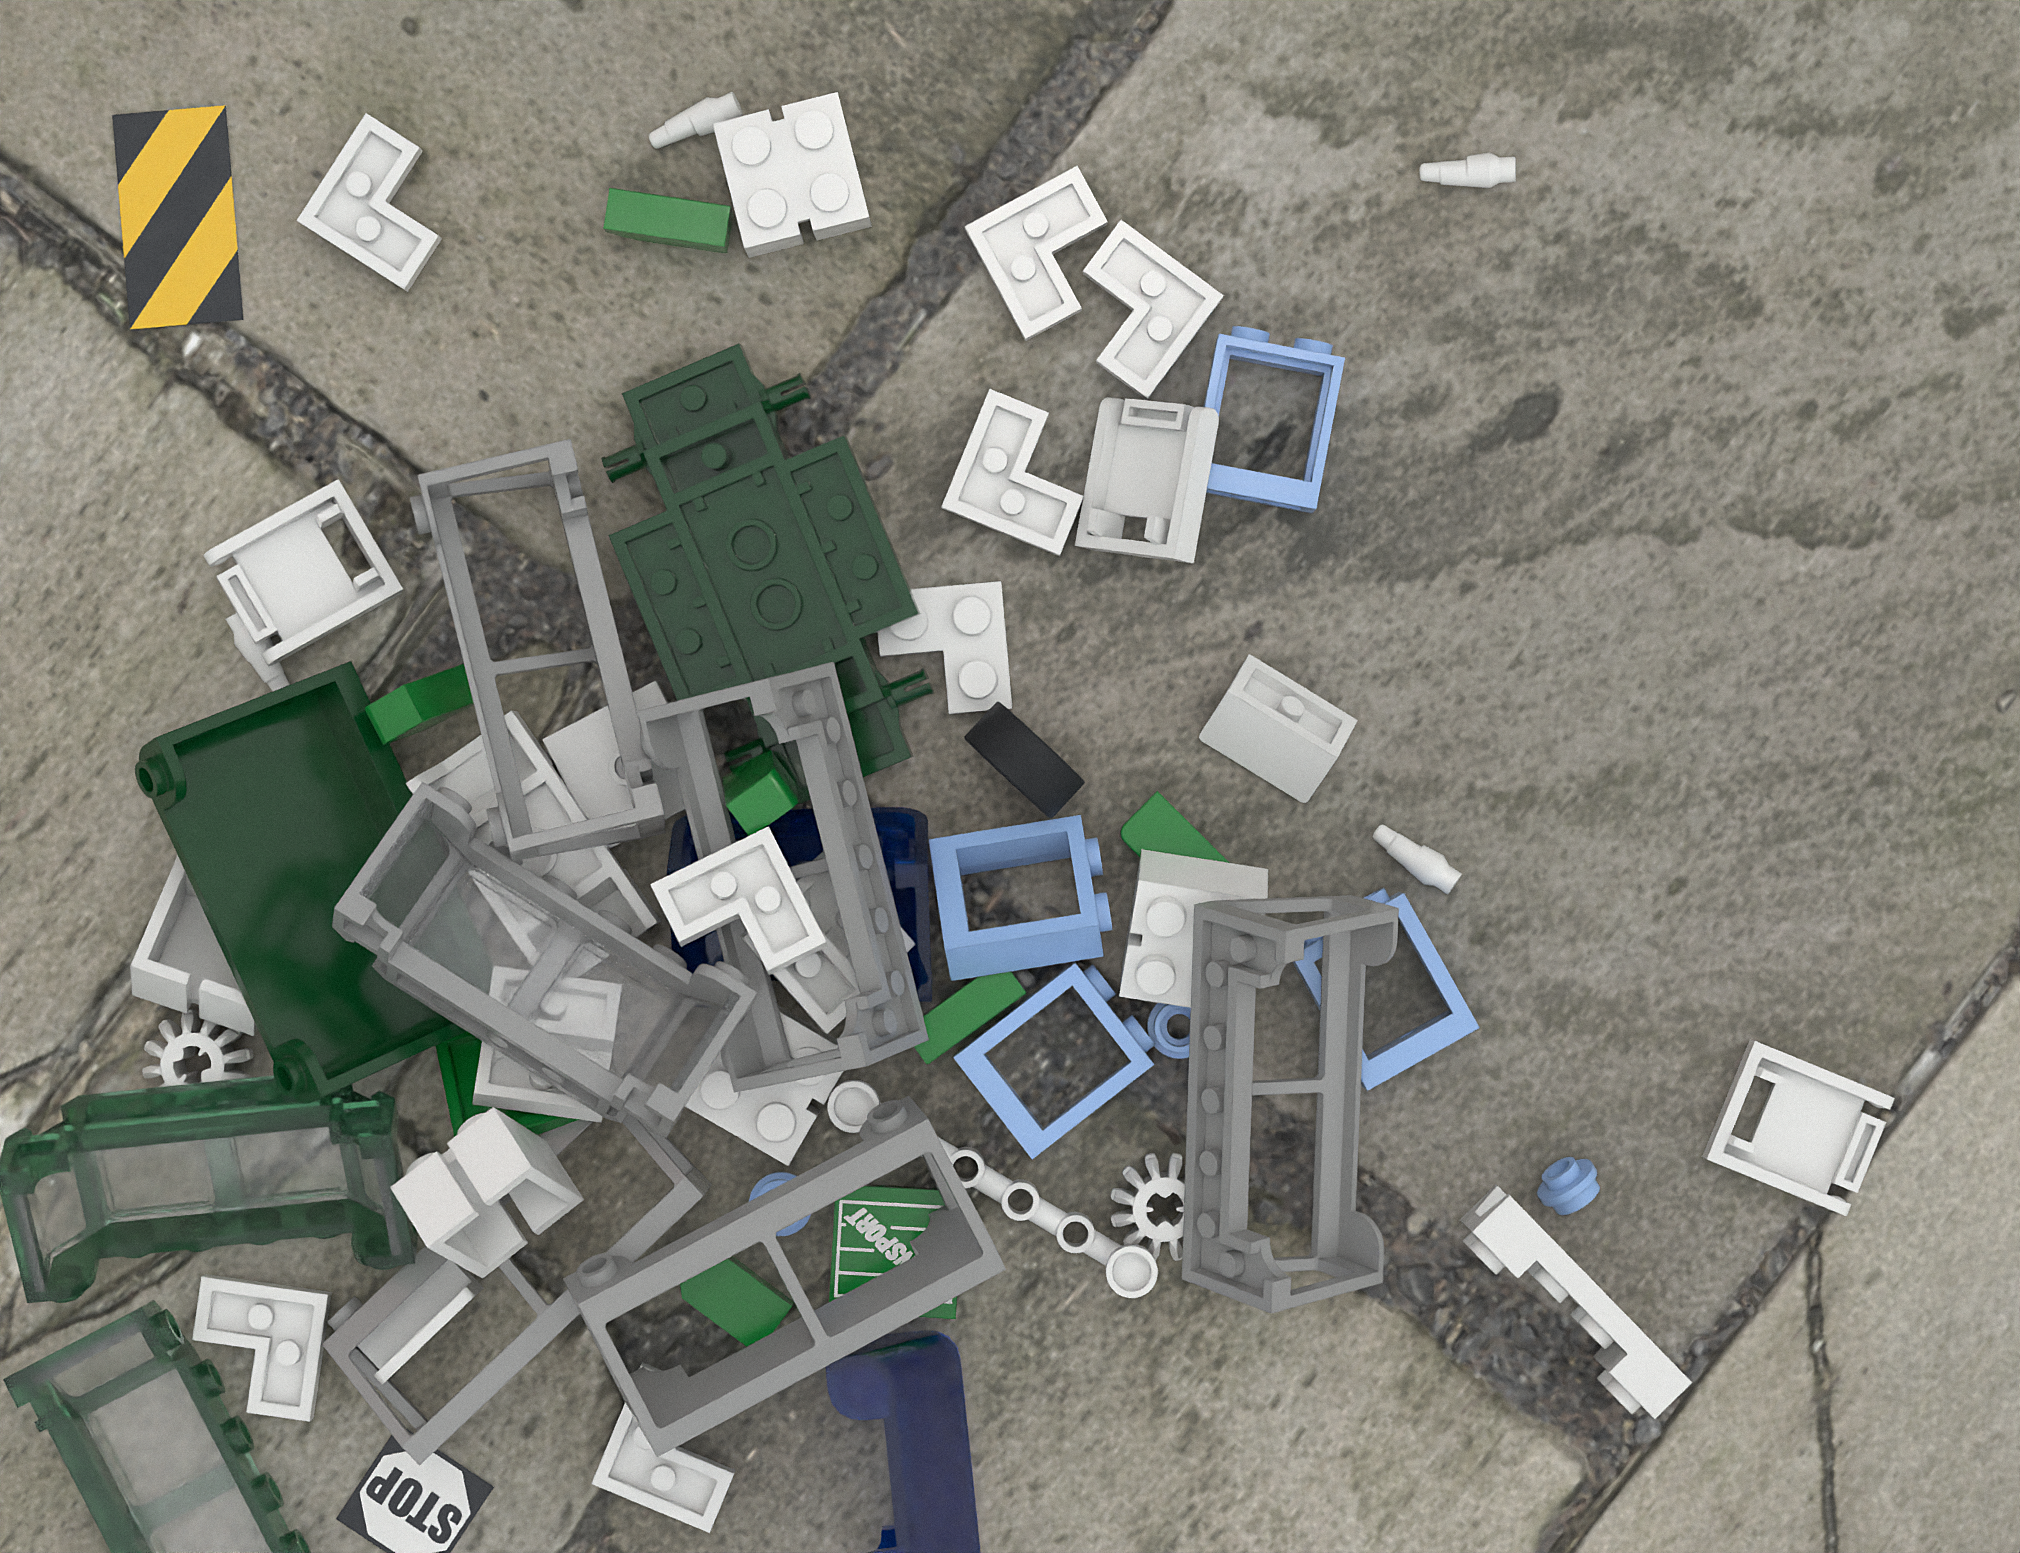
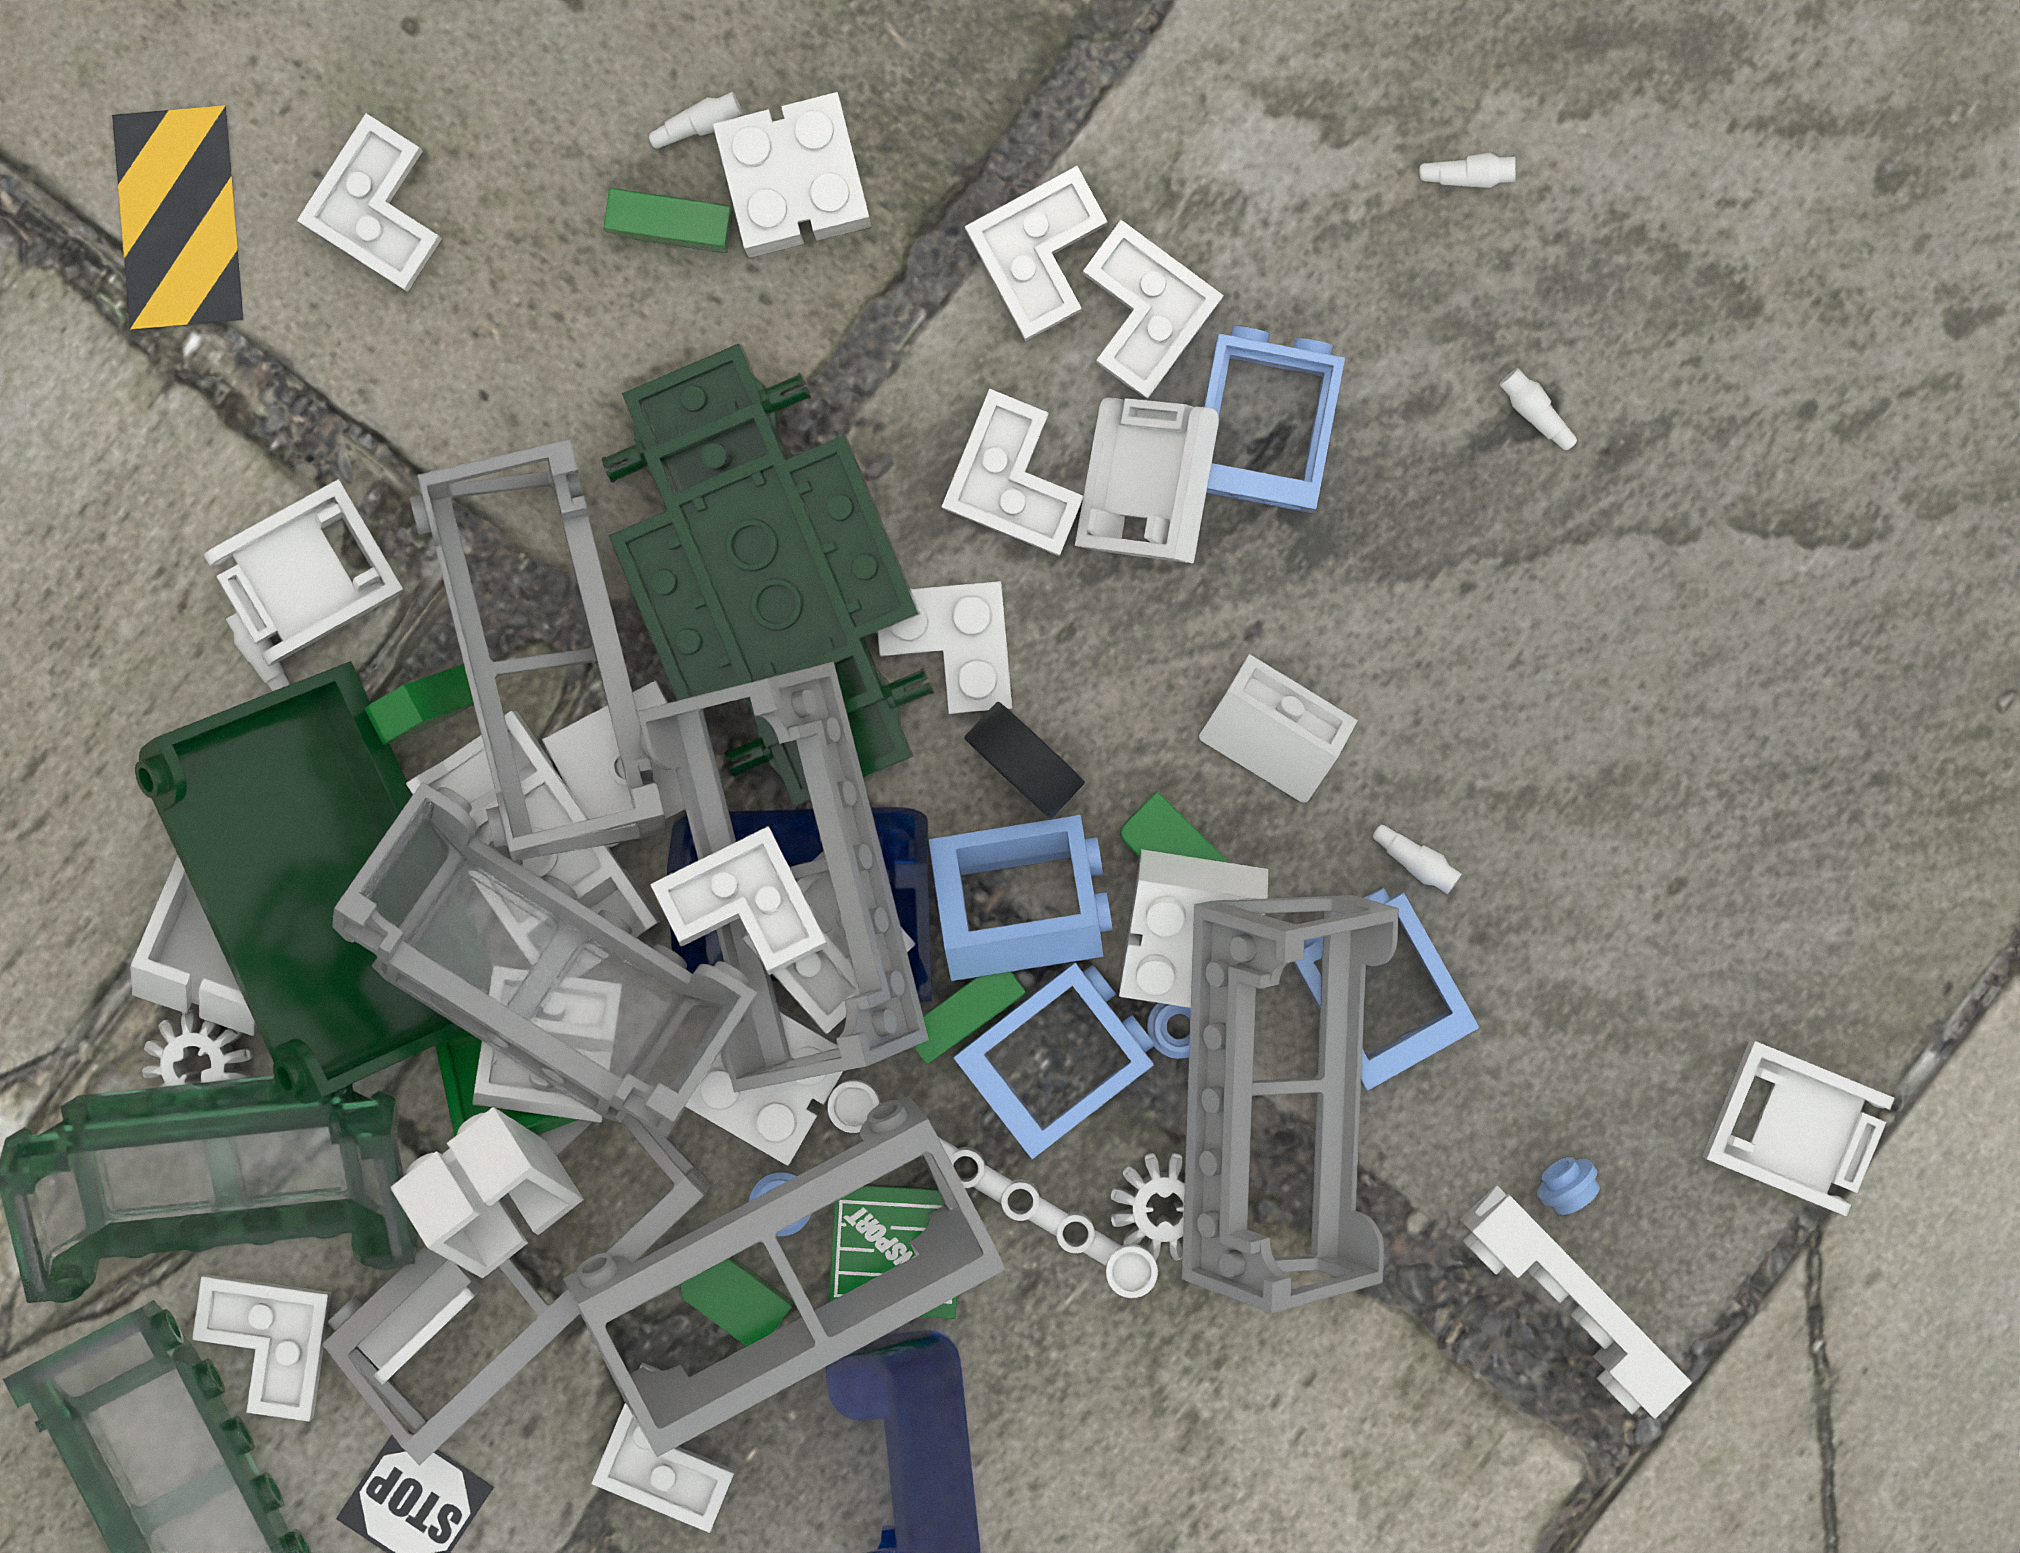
green piece [722,751,799,836] -> none
none -> white piece [1499,368,1577,450]

